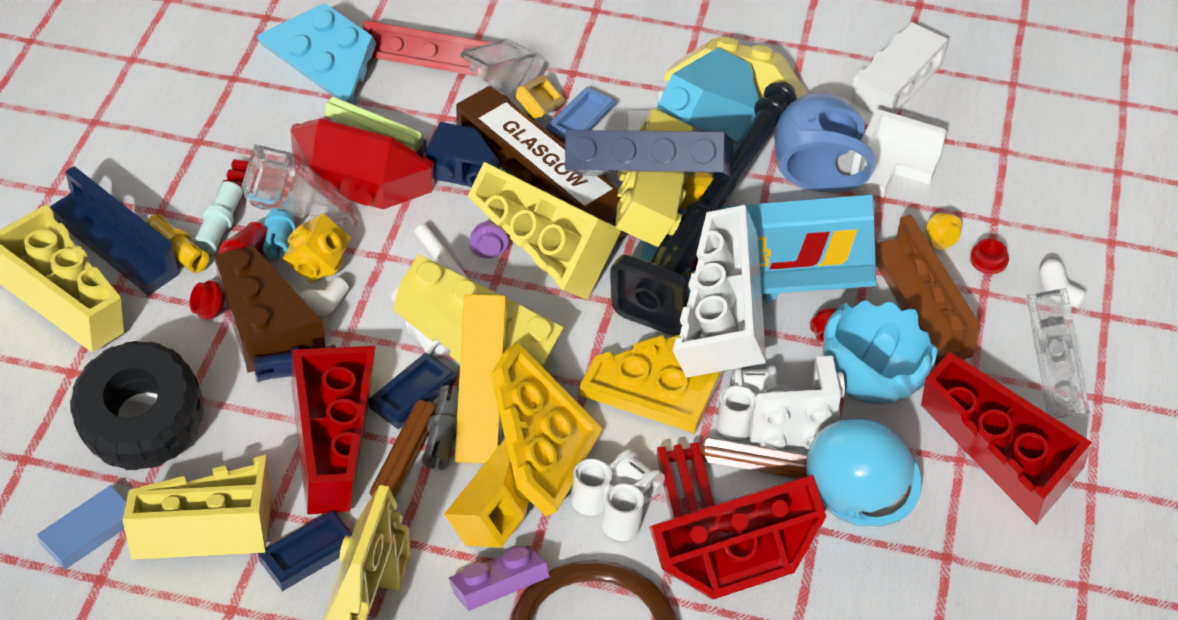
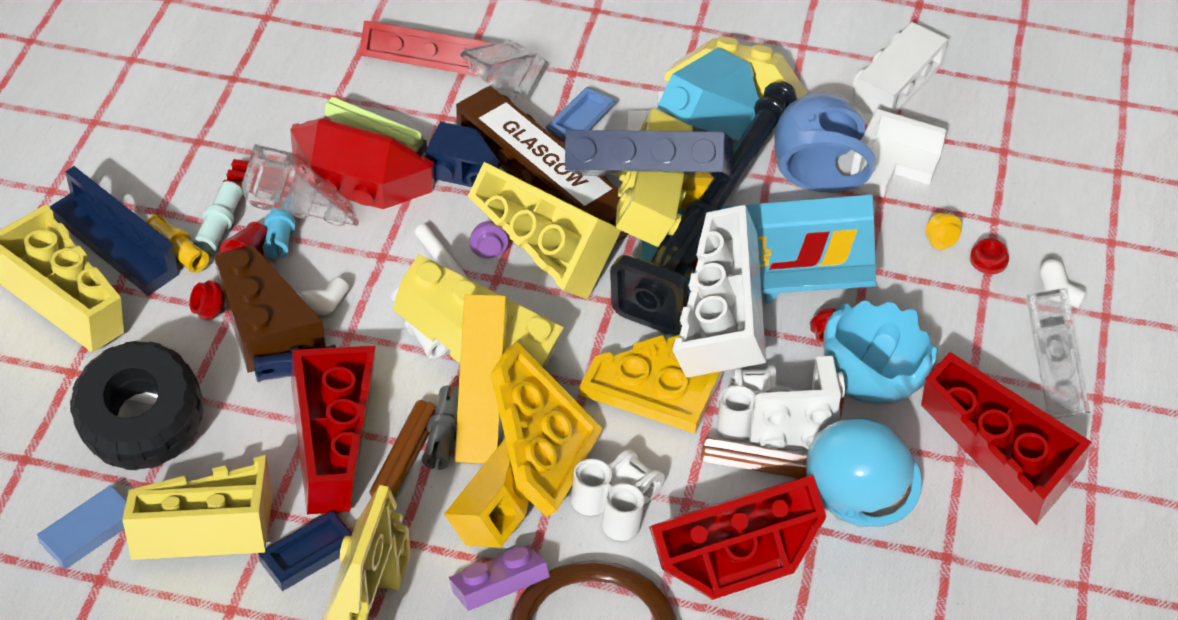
medium azure wing [256,3,376,104] -> none
yellow brick [282,213,351,283] -> none
dark blue tile [368,352,456,430] -> none
yellow tile [516,75,565,118] -> none
red tile [656,442,714,518] -> none
dark orange fence [875,215,981,366] -> none

